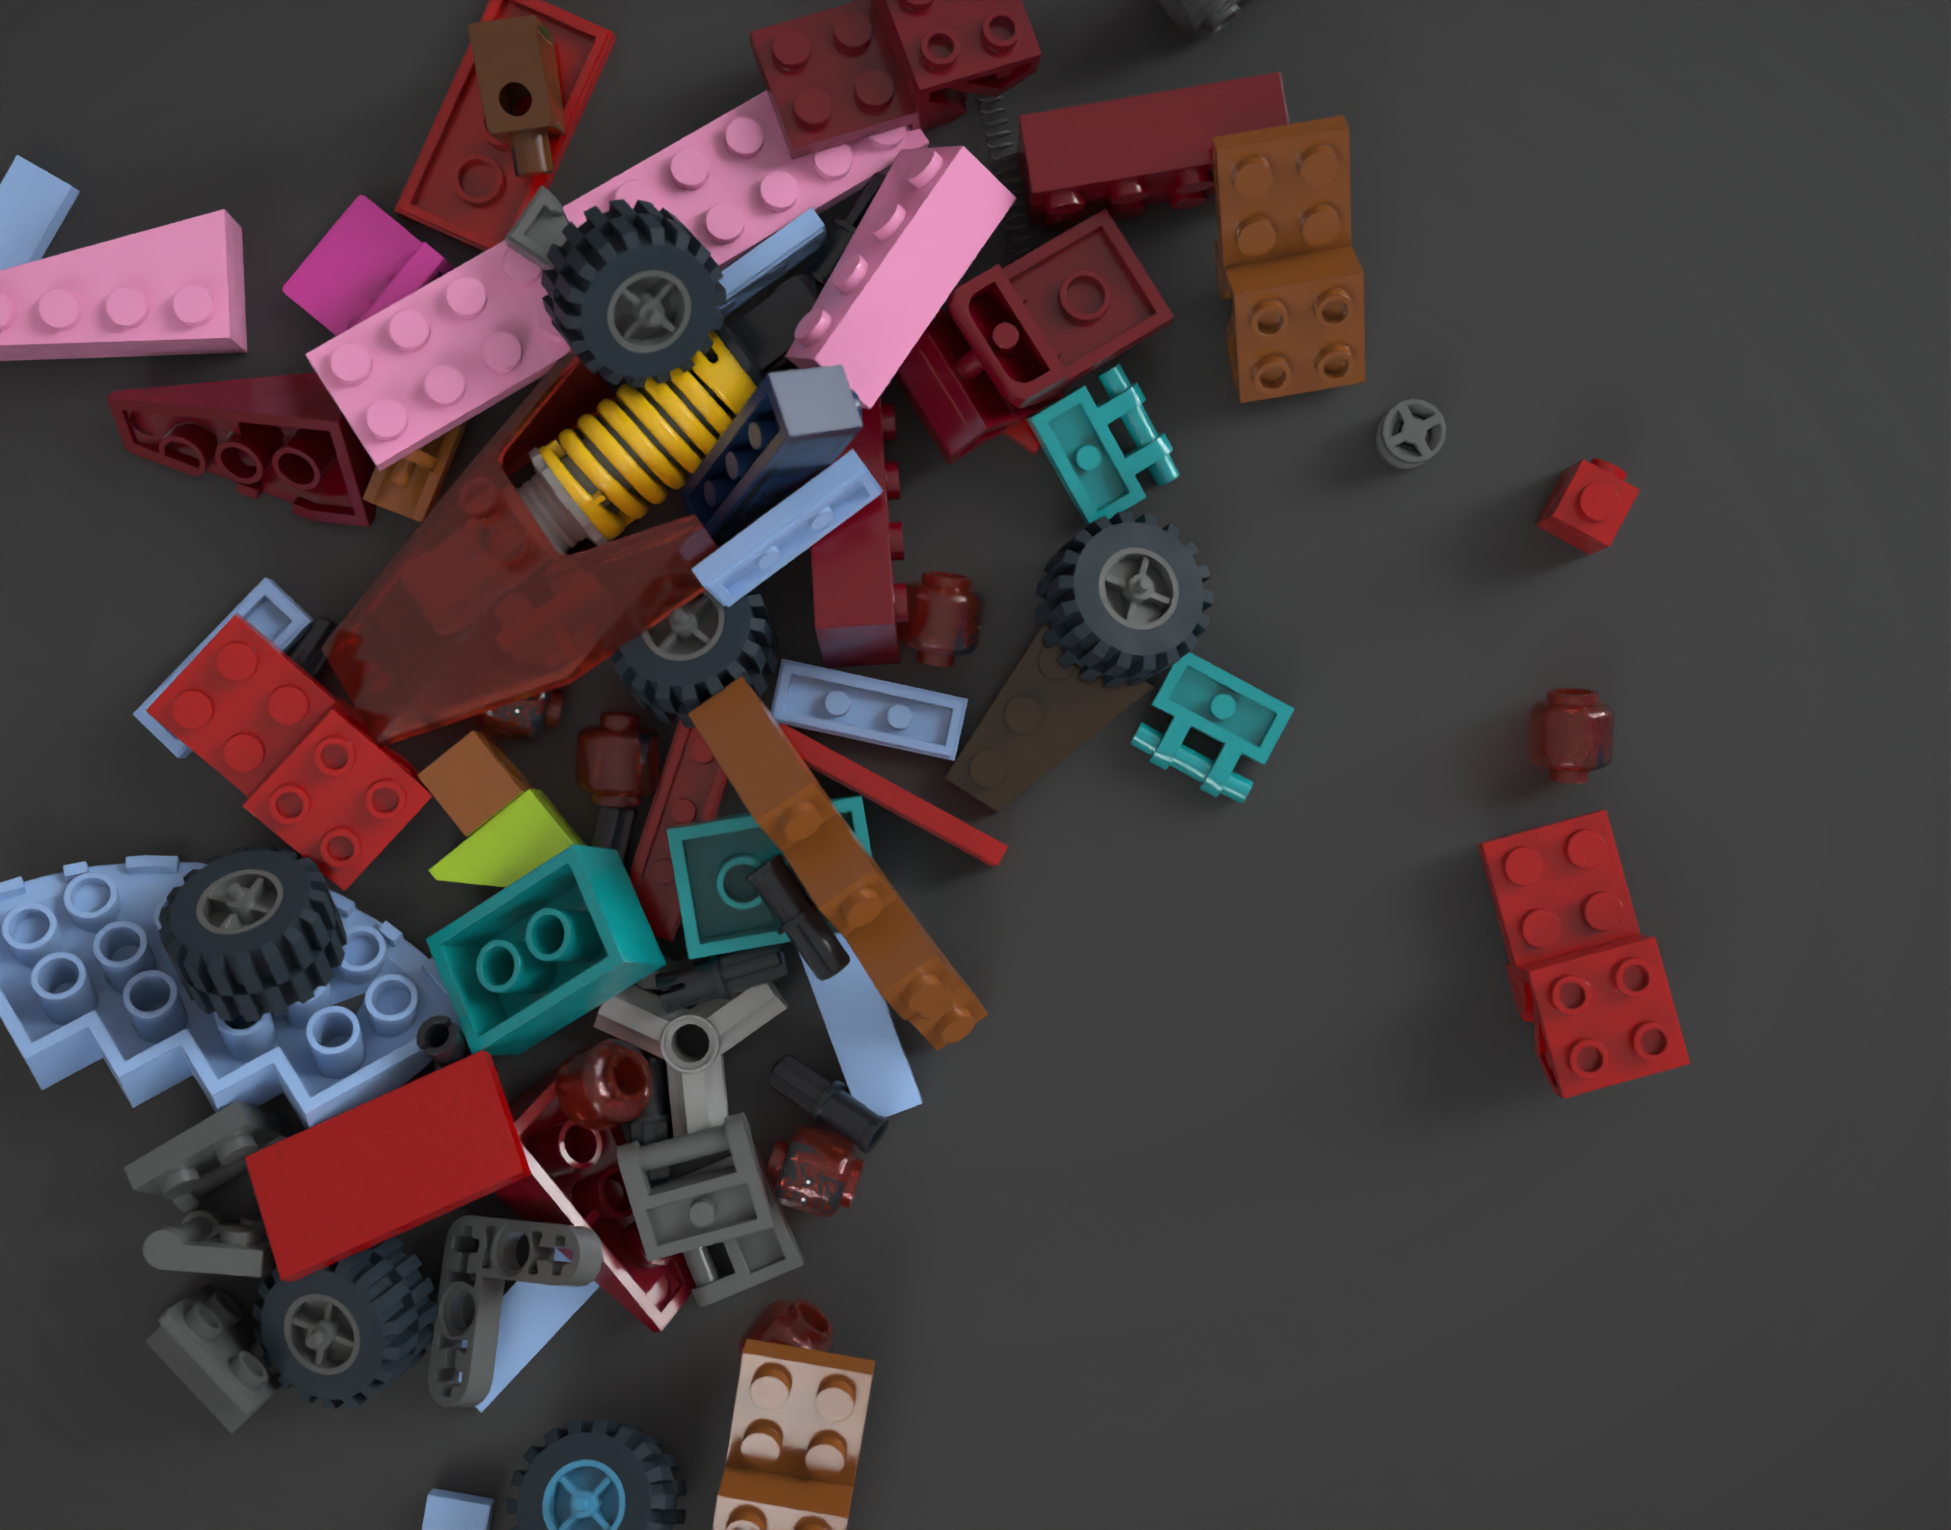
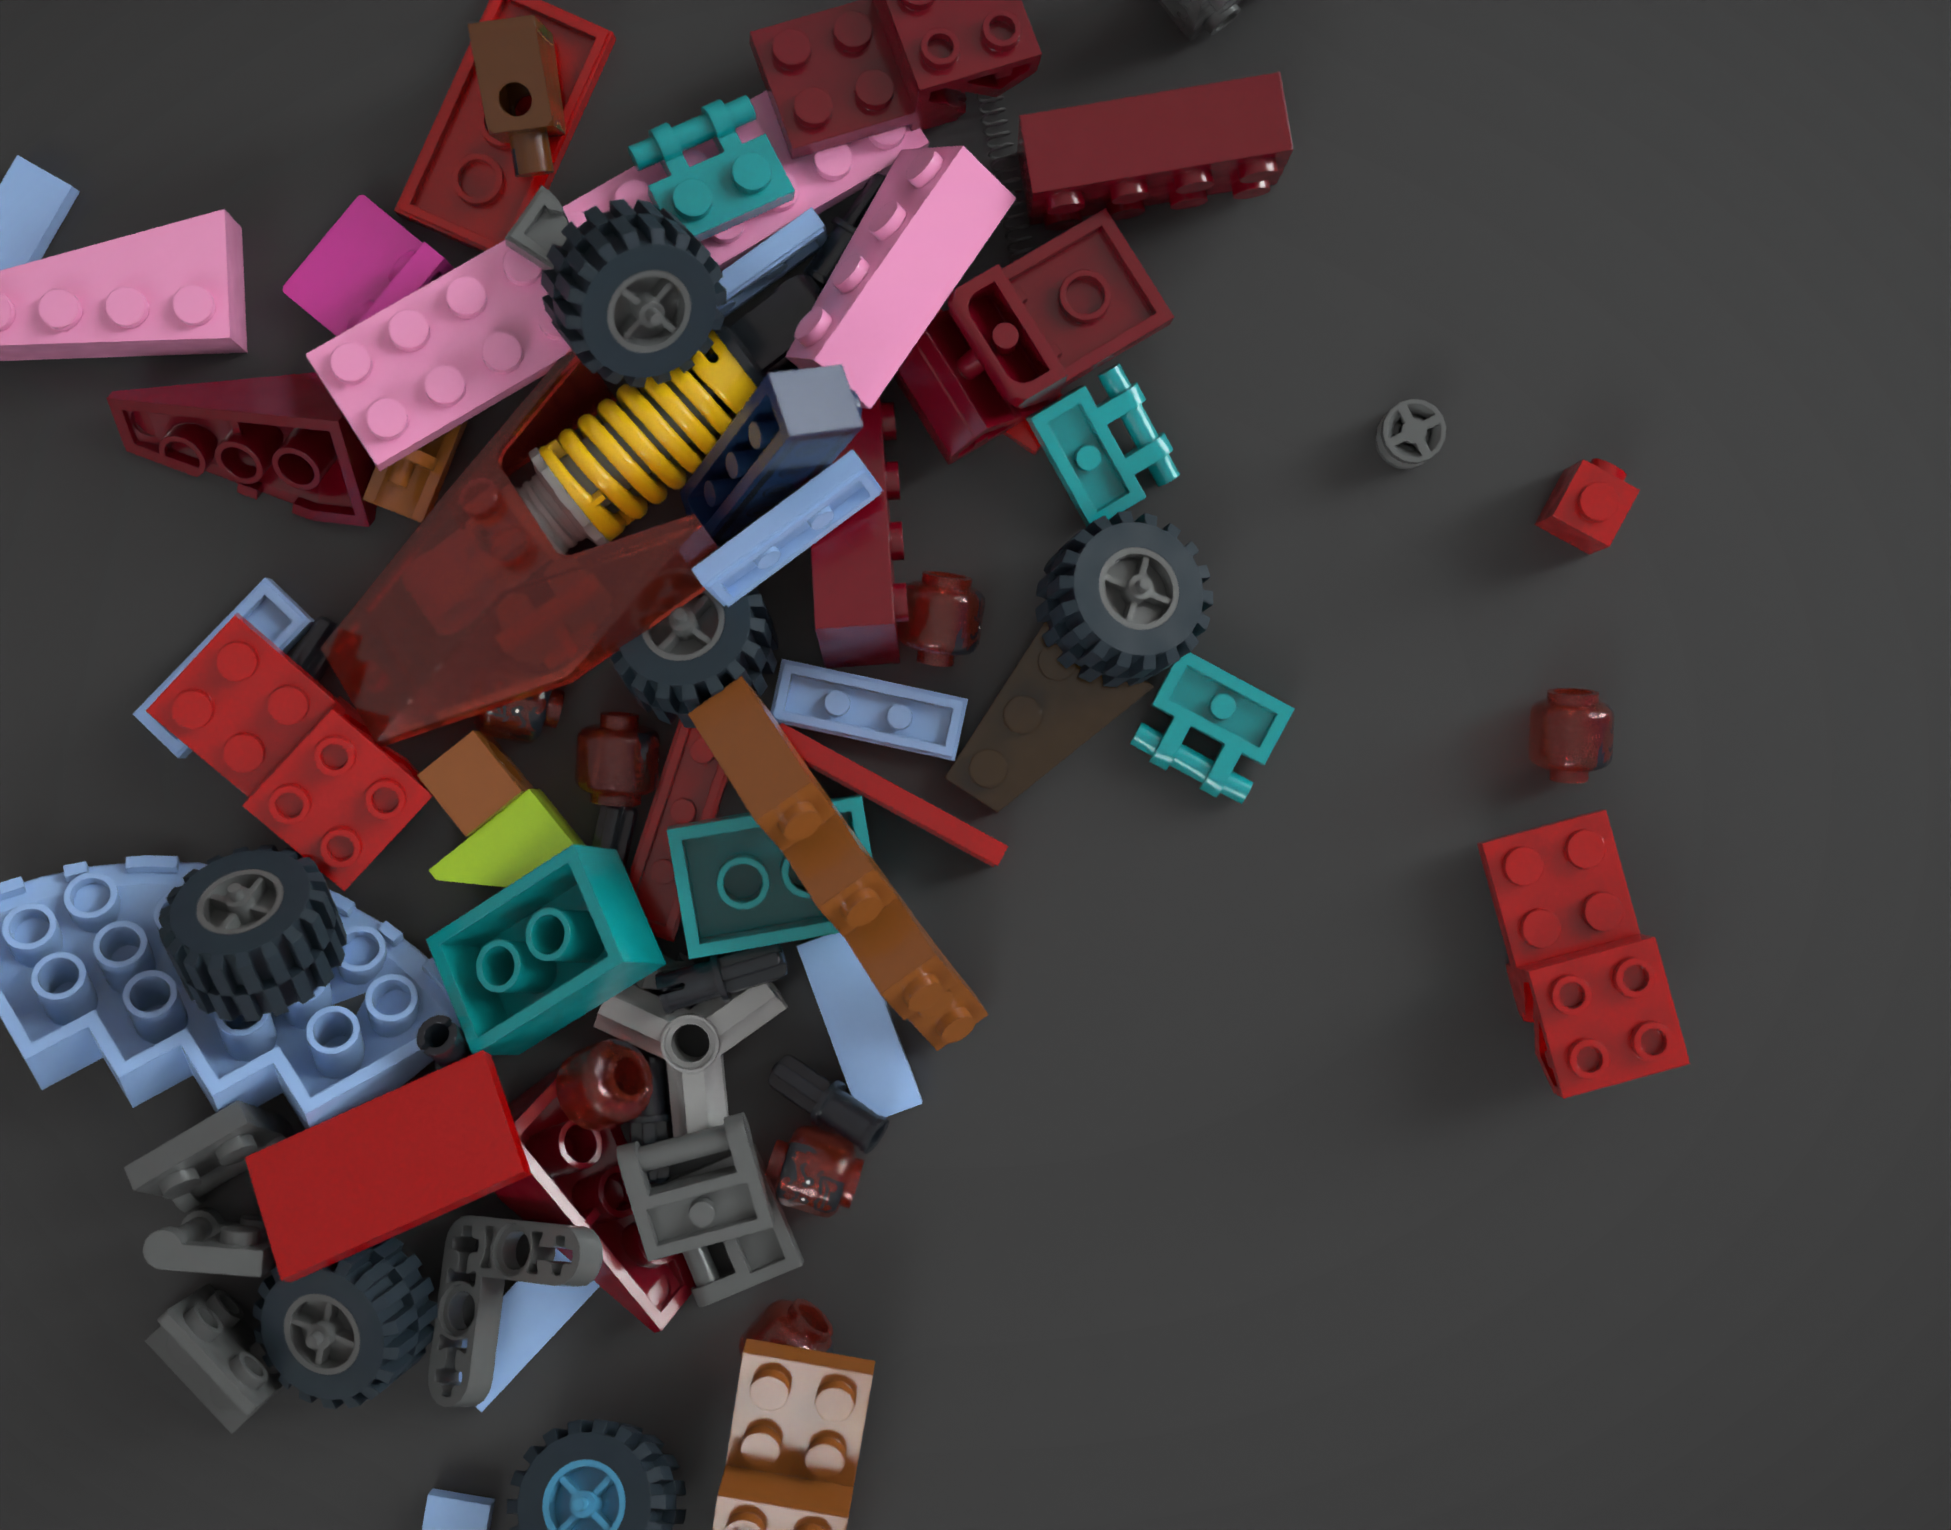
black axle [745,854,850,981] -> none
dark orange piece [1212,115,1366,404] -> none
none -> teal plate [627,95,795,242]

